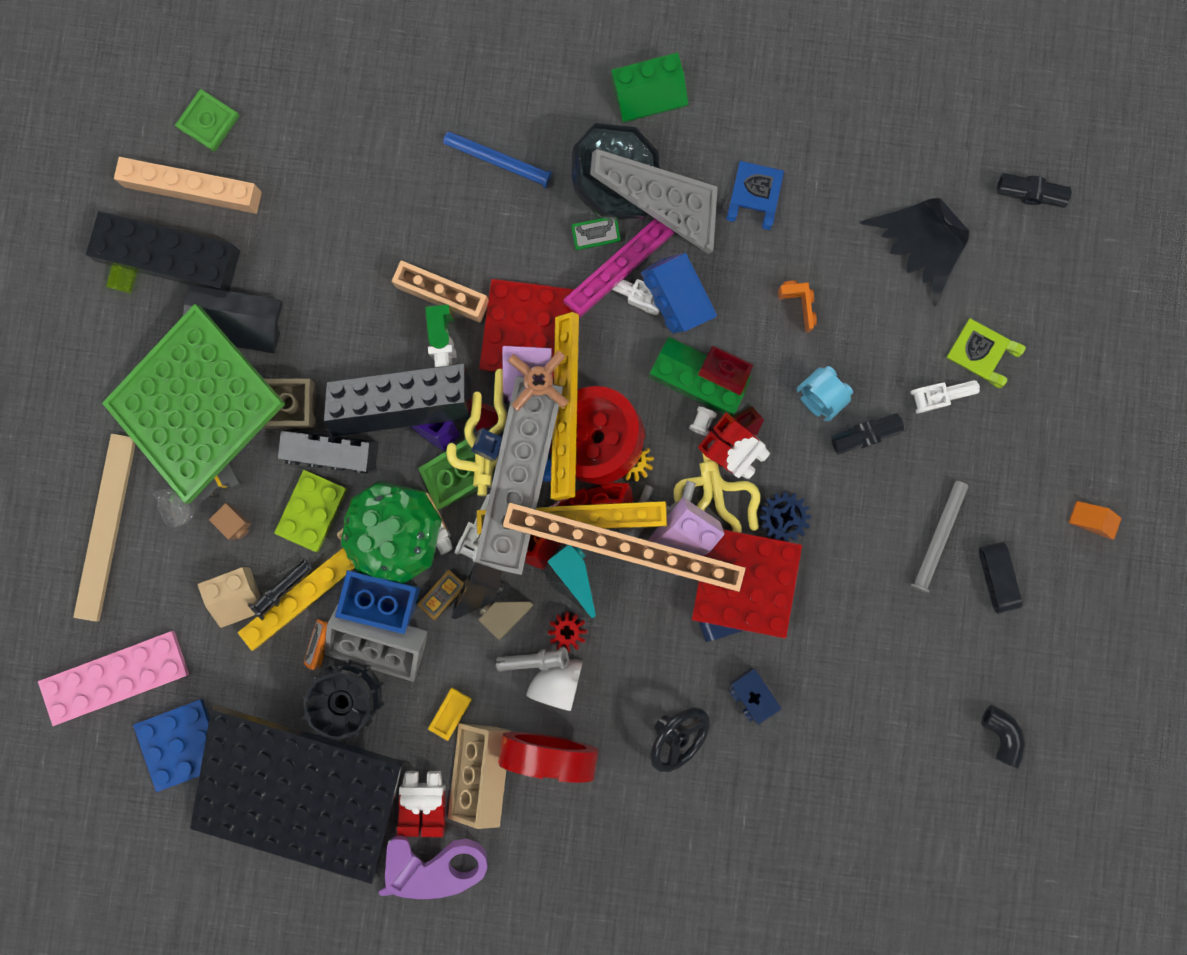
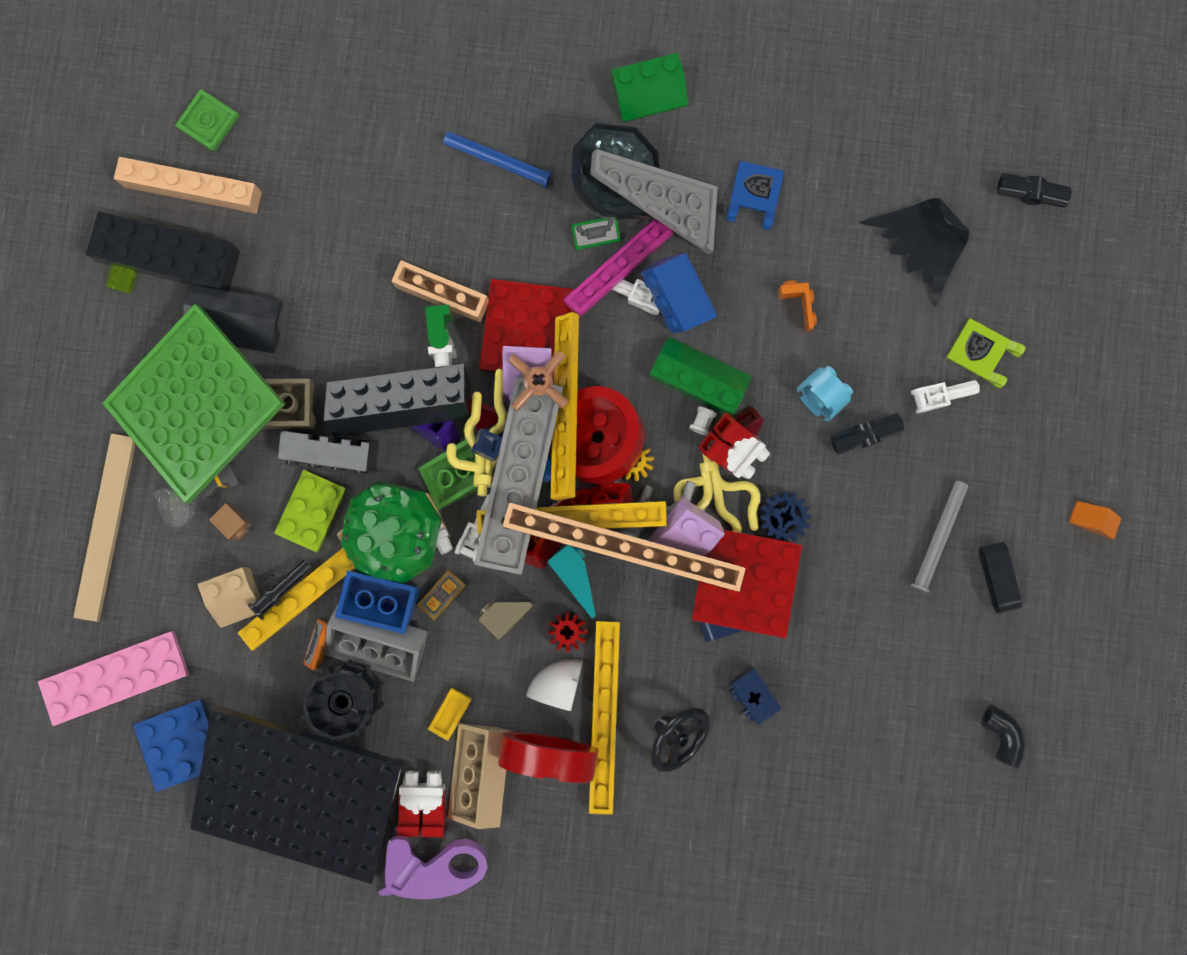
black slope [451,562,504,619] -> none
light grey pin [496,647,569,672] -> none
dark red tile [698,346,754,395] -> none
none -> yellow plate [589,621,620,815]

